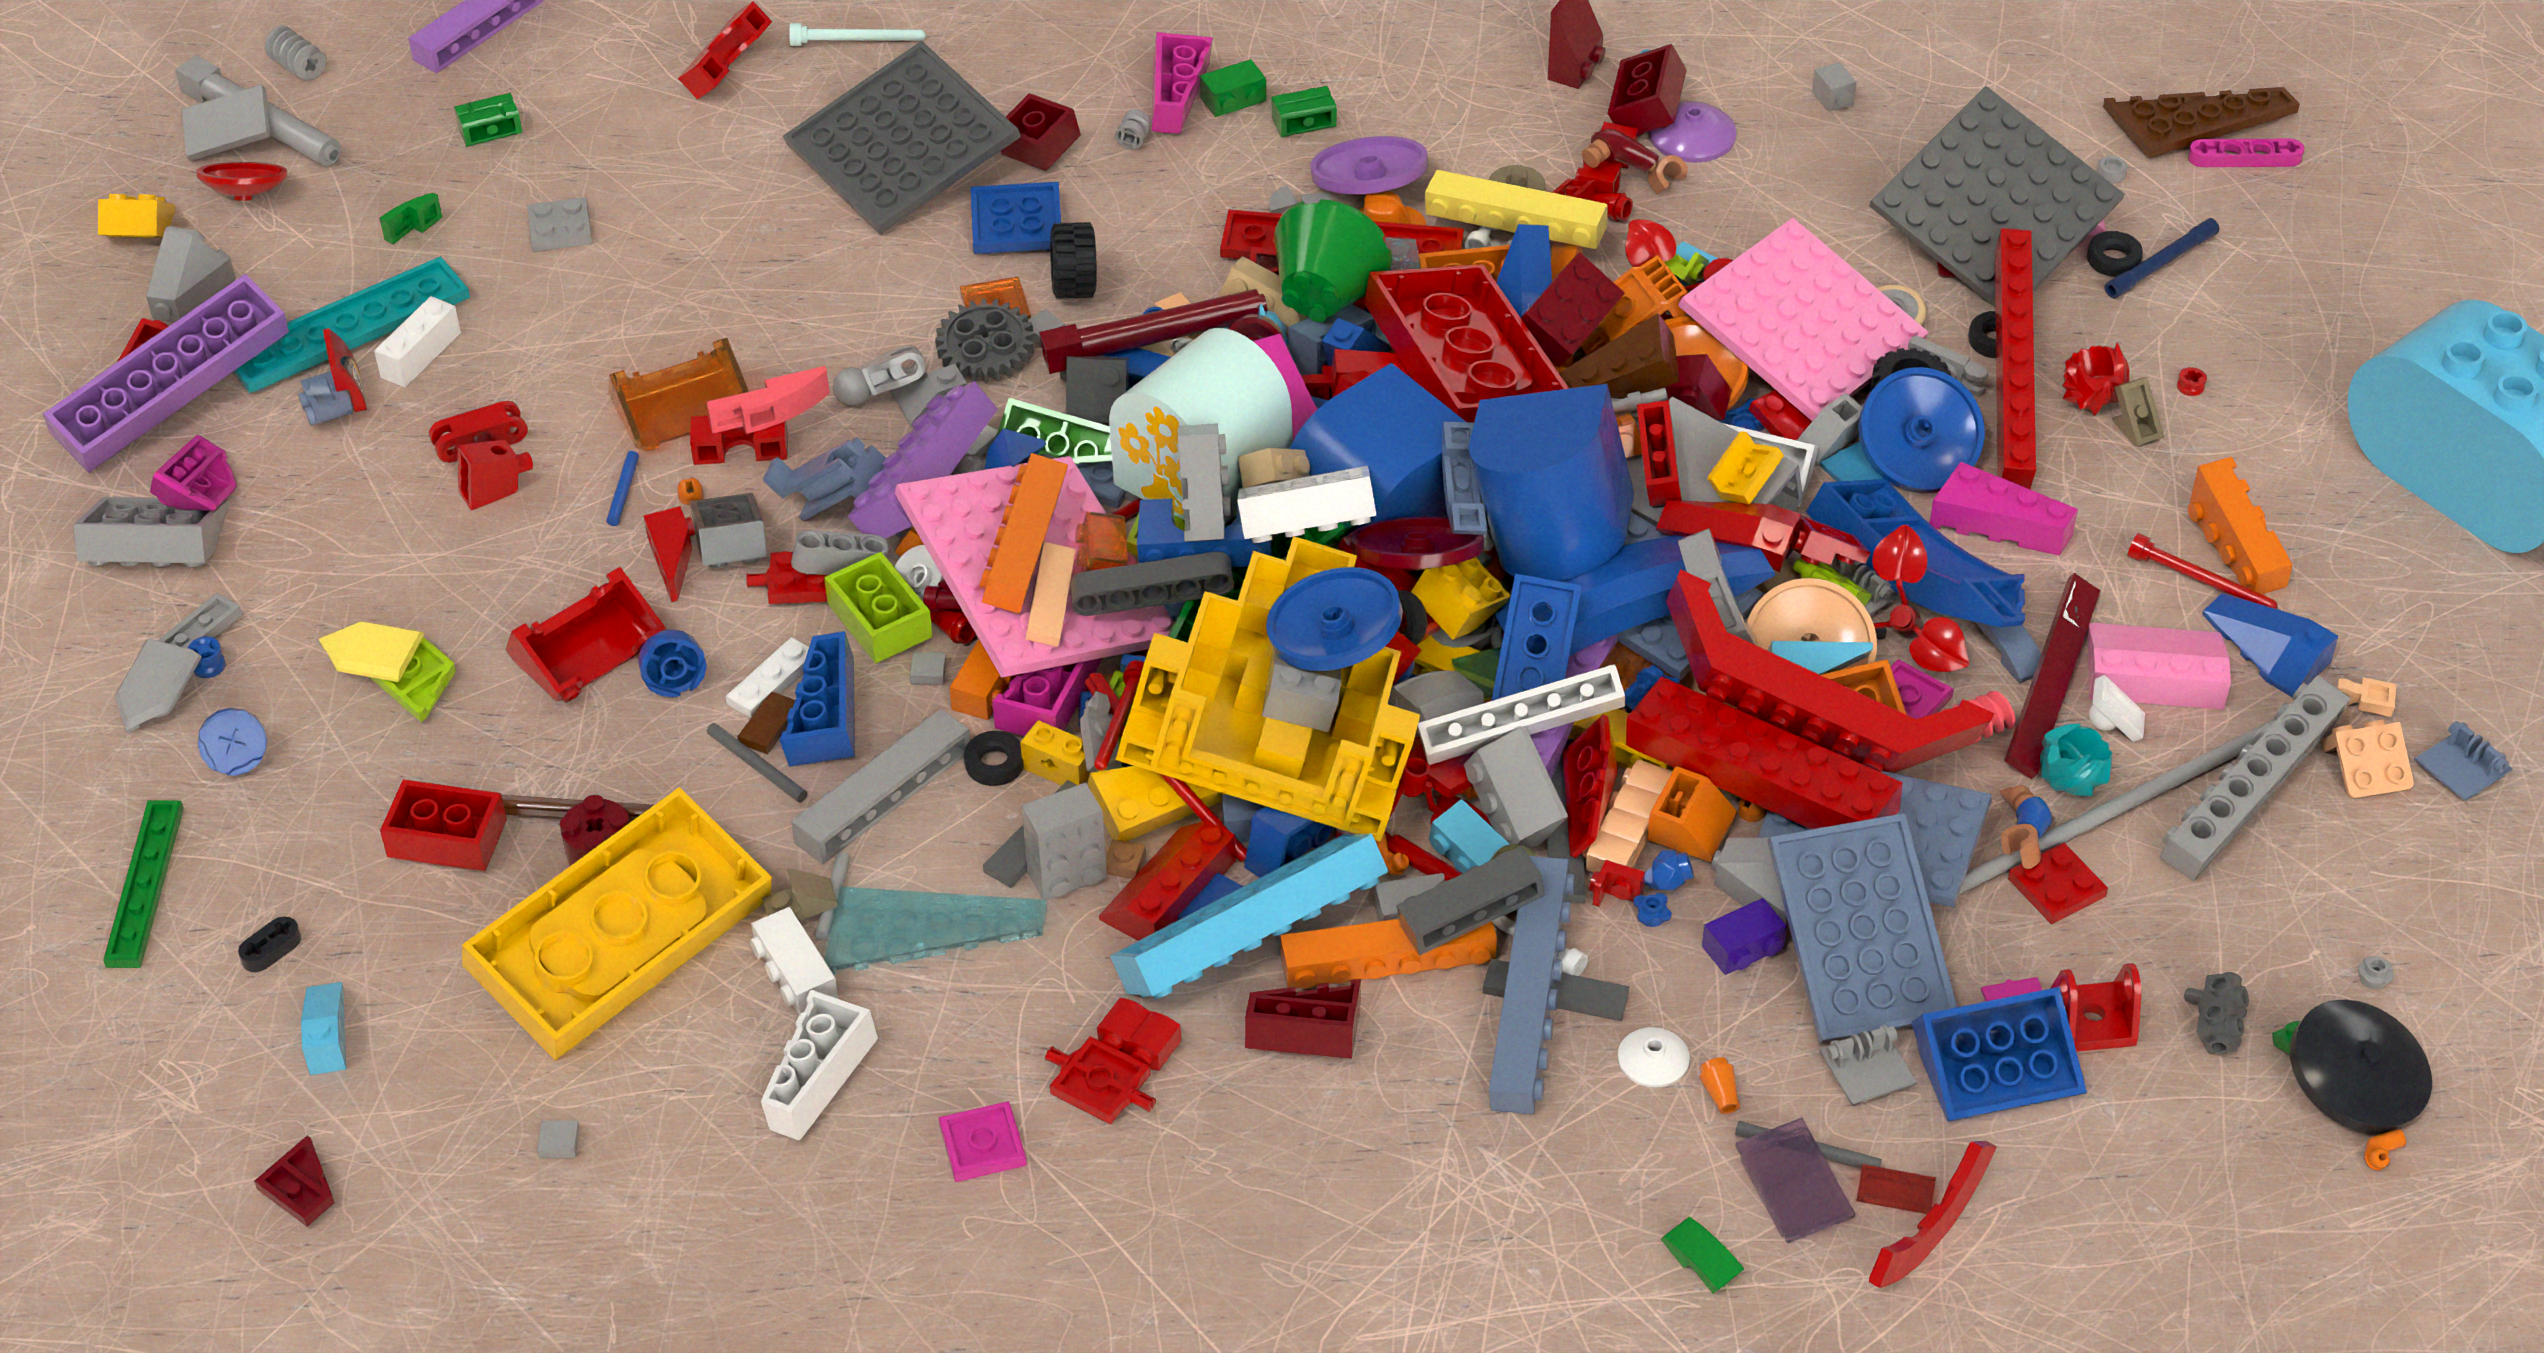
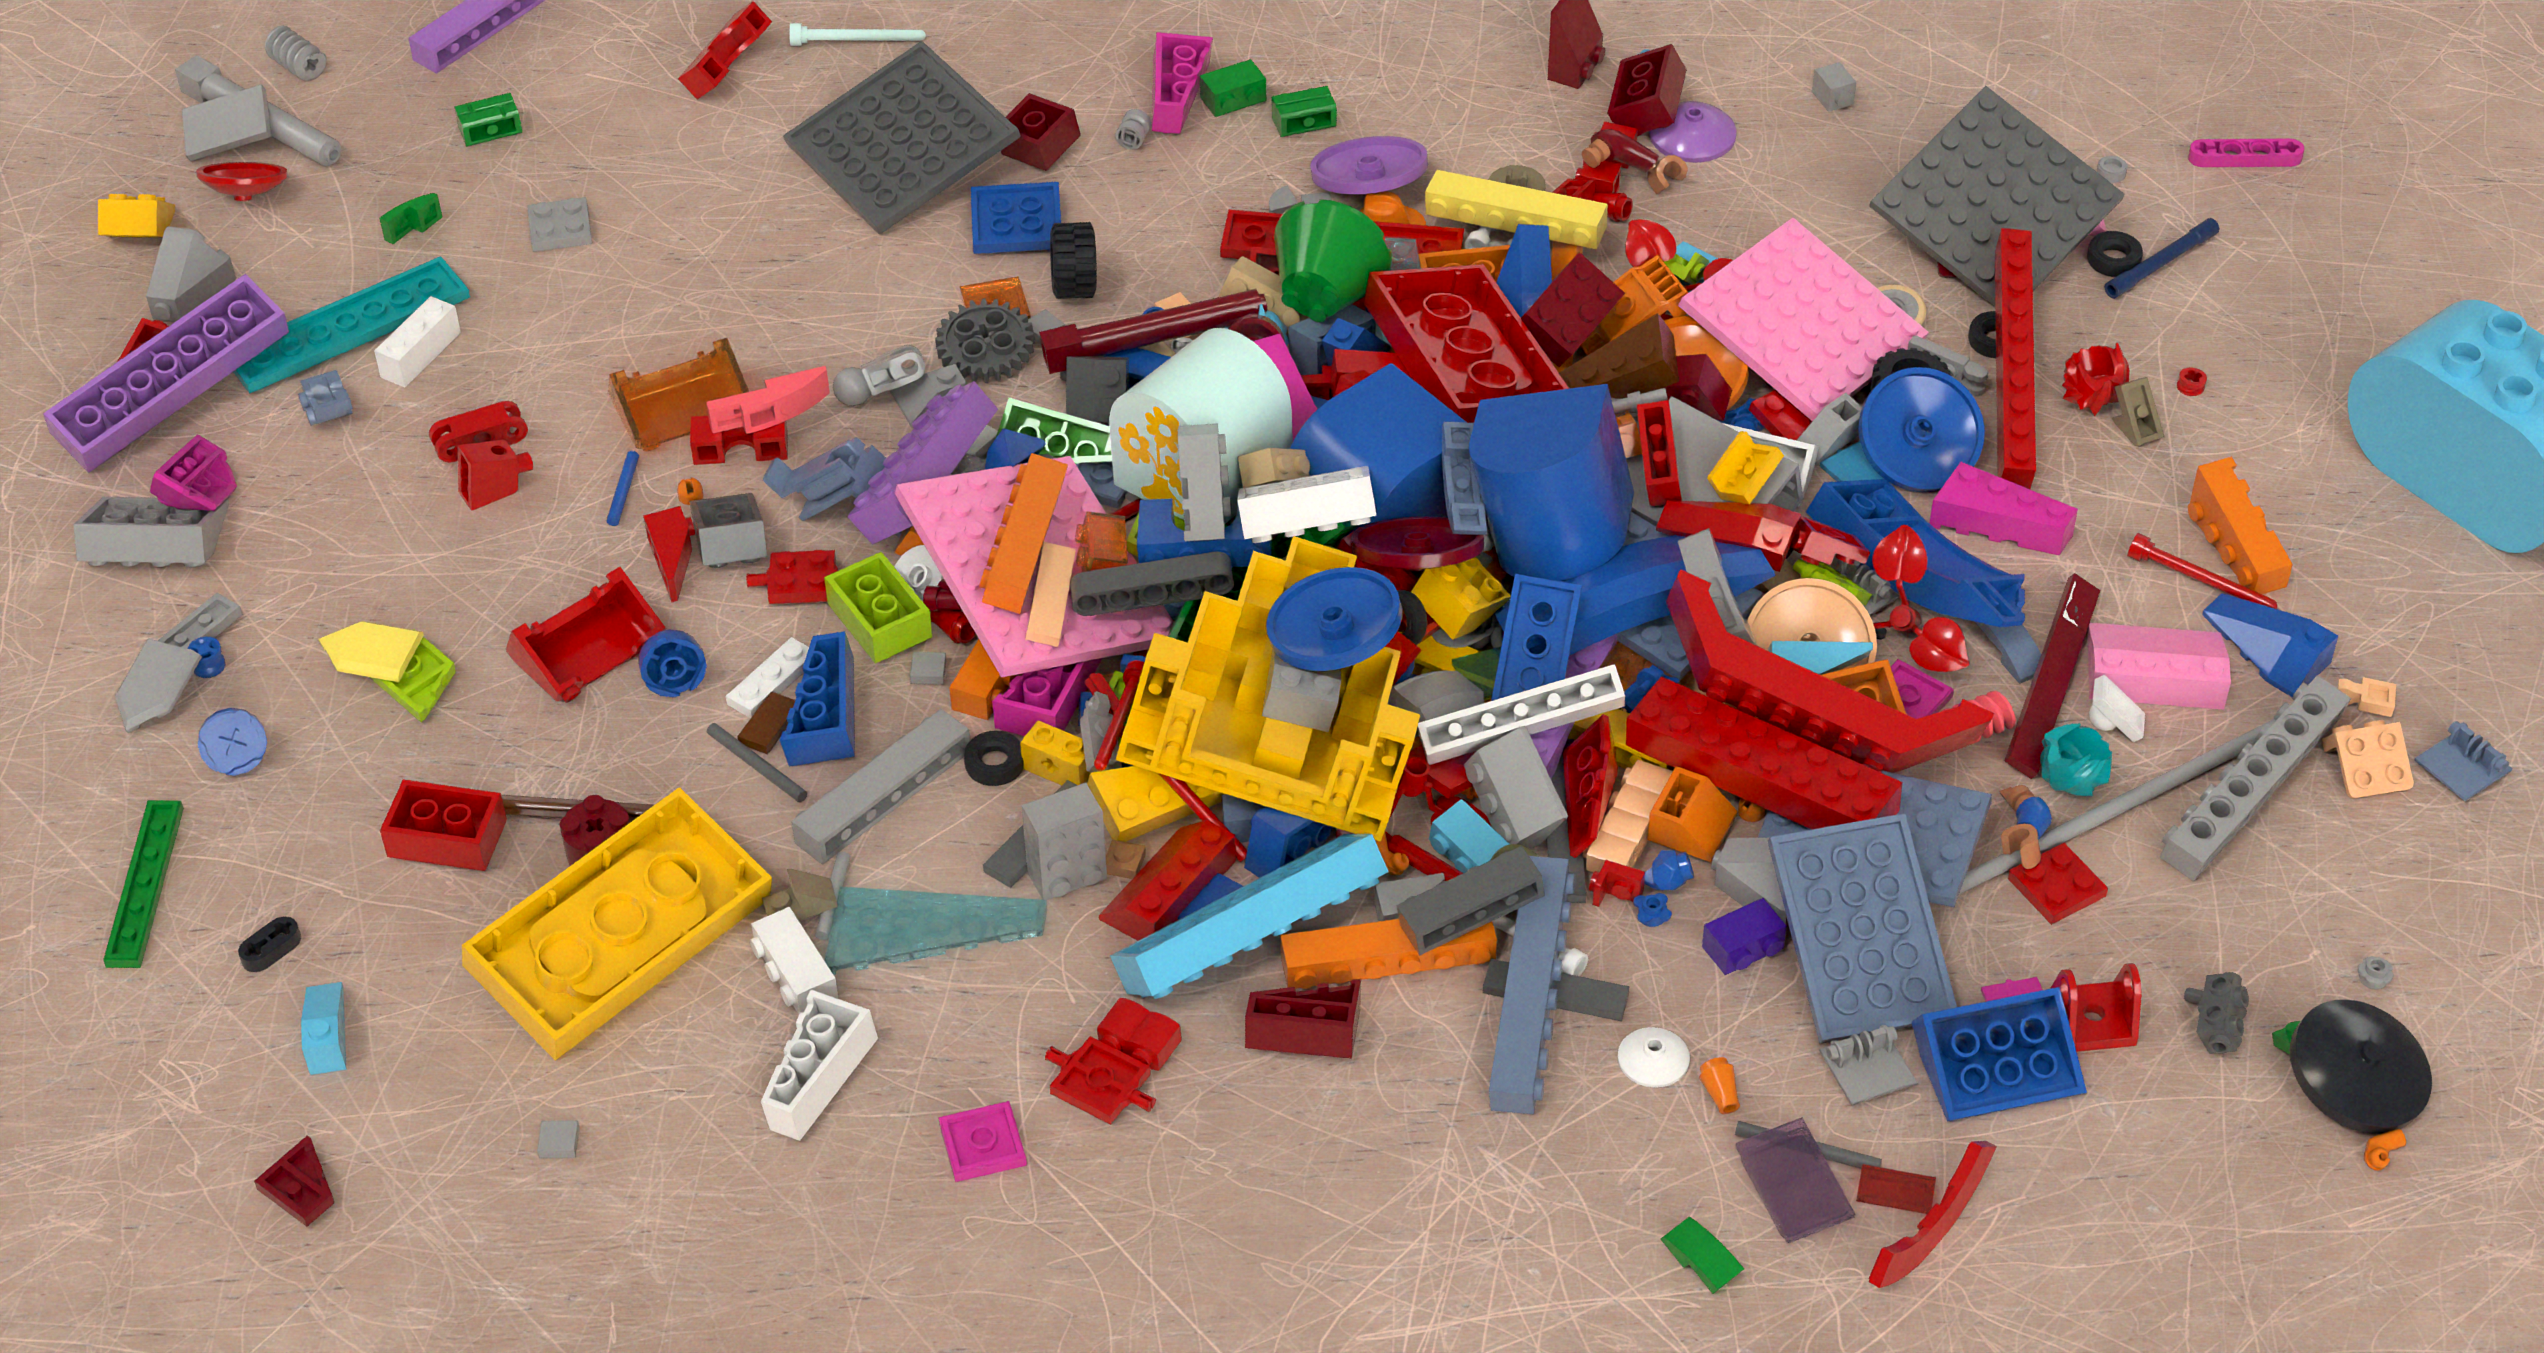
red slope [323,328,367,412] -> none
light grey beam [791,530,889,575] -> none
reddish brown wing [2103,87,2300,158] -> none

